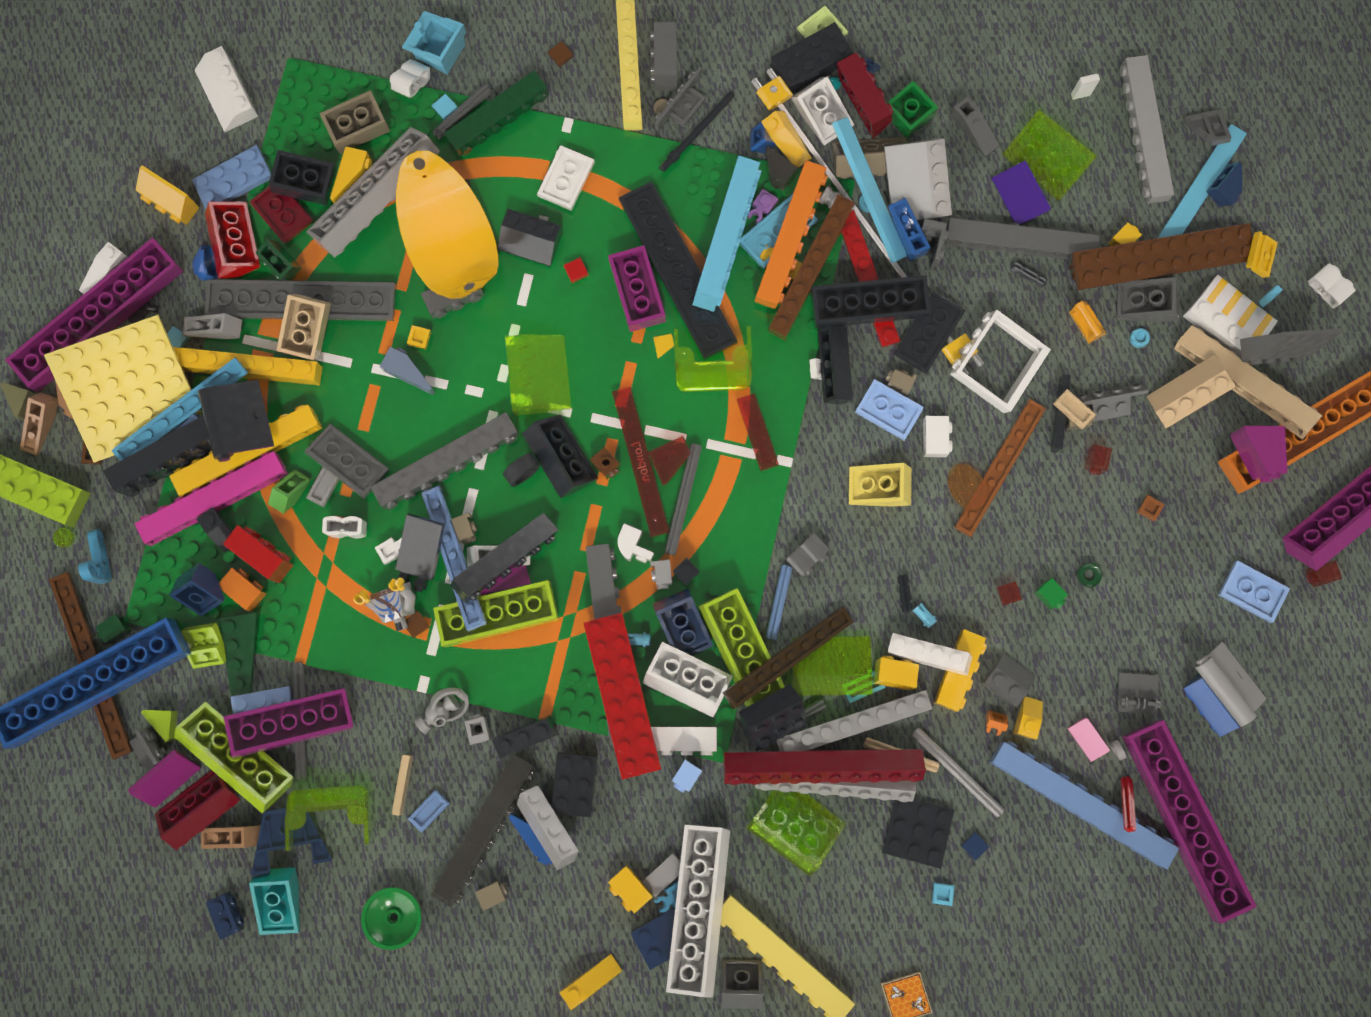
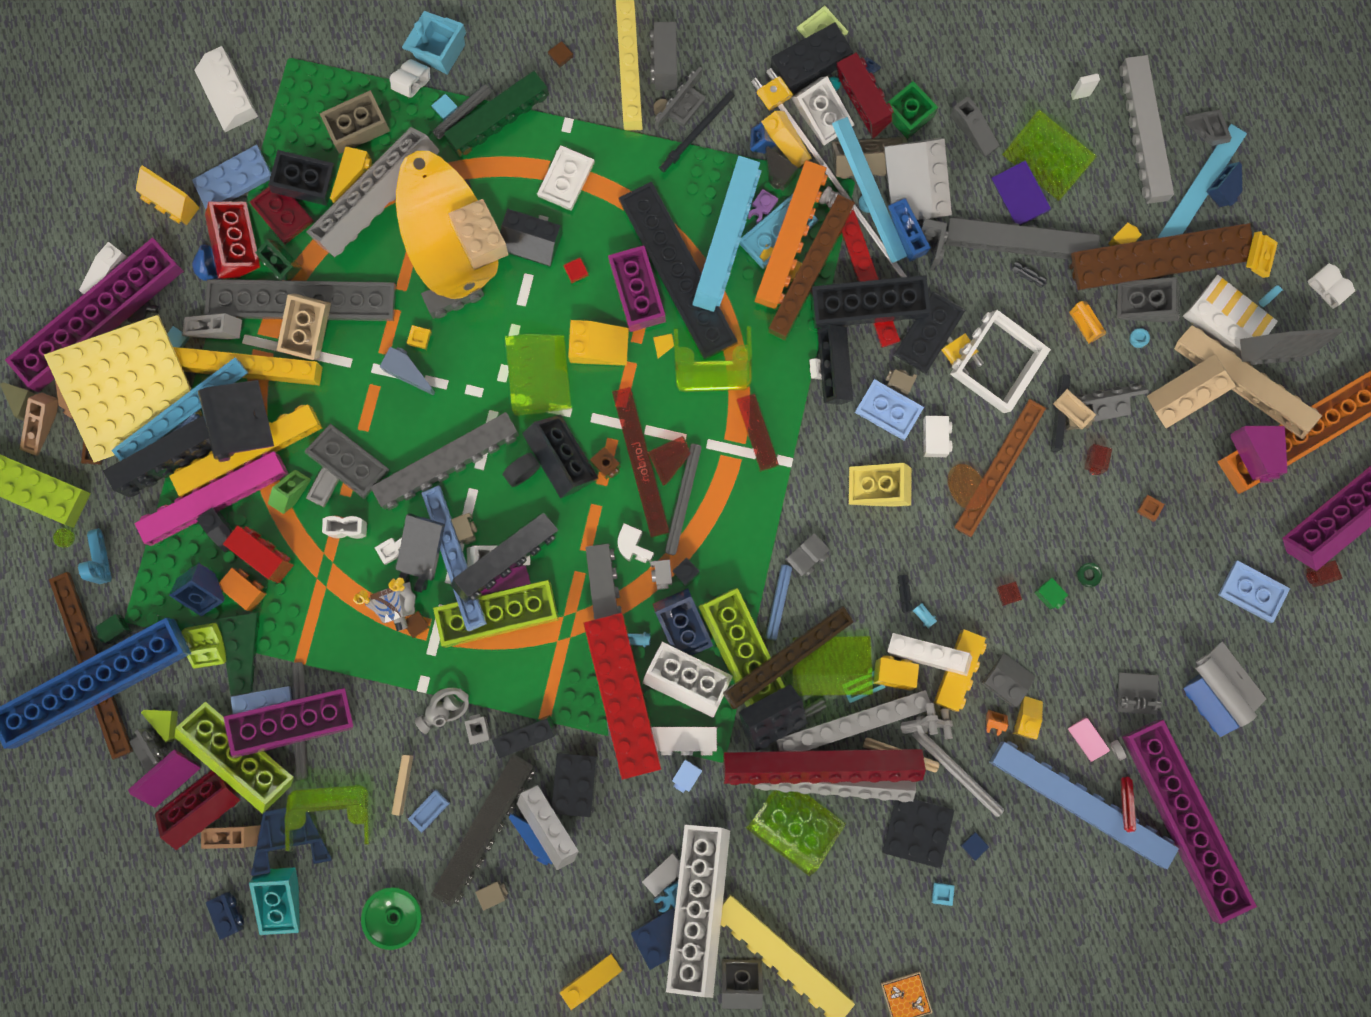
yellow brick [608,865,653,913] -> none
none -> tan brick [448,199,508,270]
none -> yellow slope [568,320,629,366]
none -> light grey axle [900,703,953,740]

